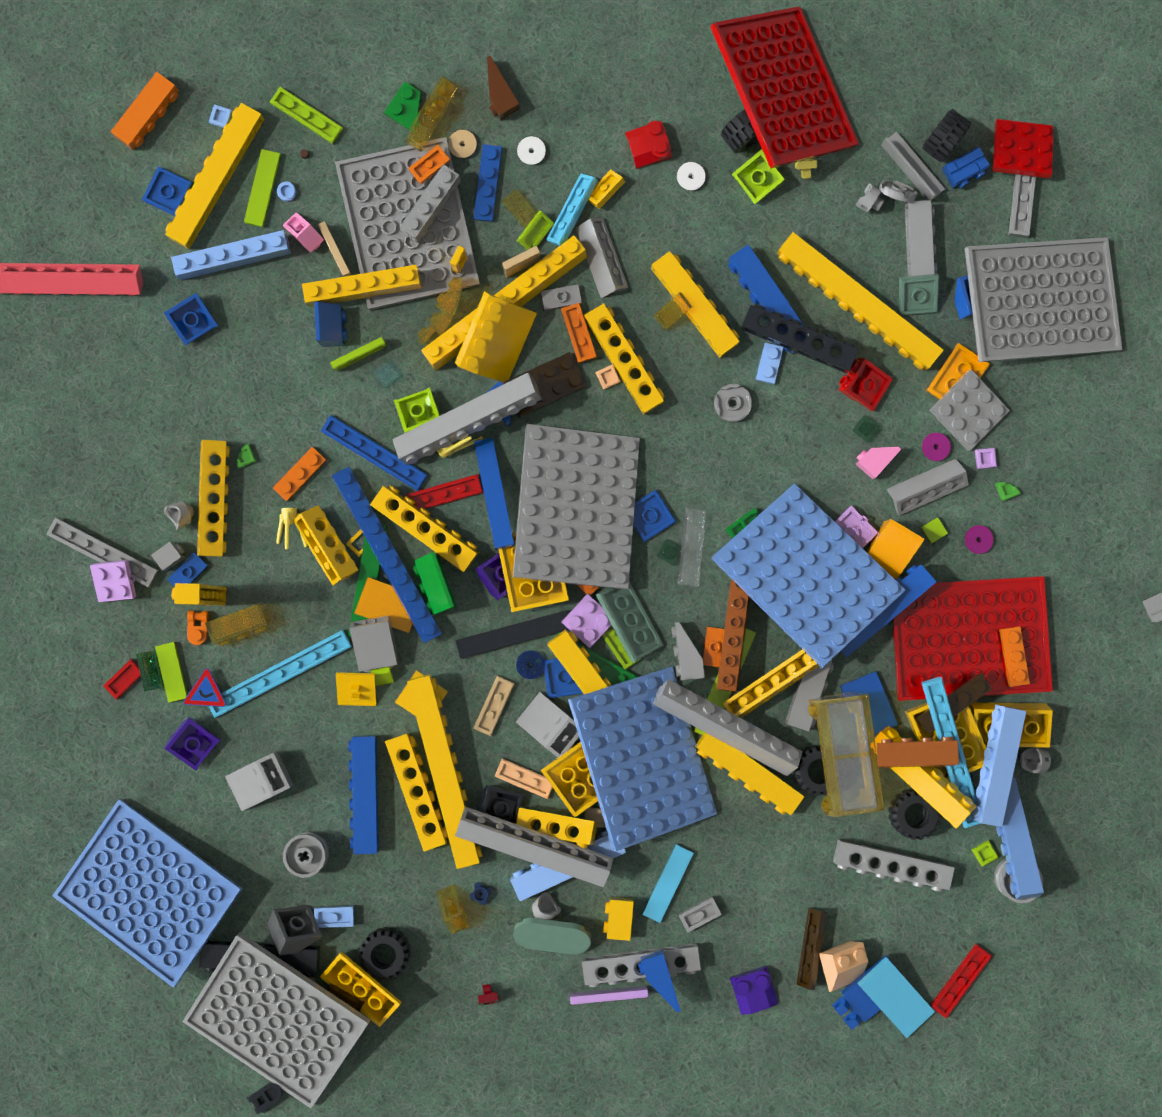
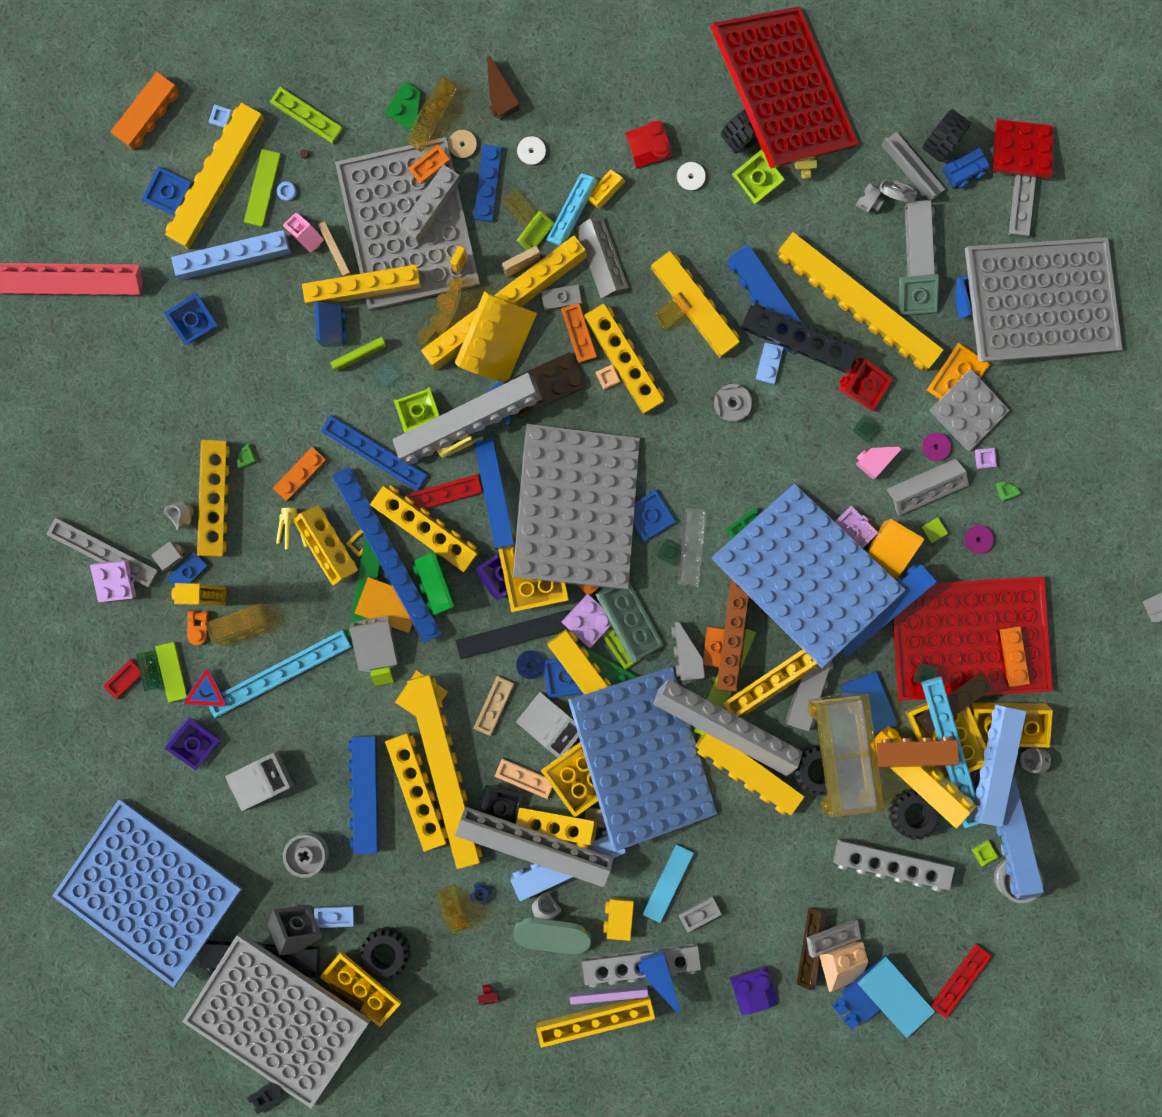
yellow piece [336,672,376,706] -> none
none -> yellow brick [536,994,655,1048]
none -> light grey tile [806,919,861,958]
none -> clear green plate [913,663,938,684]

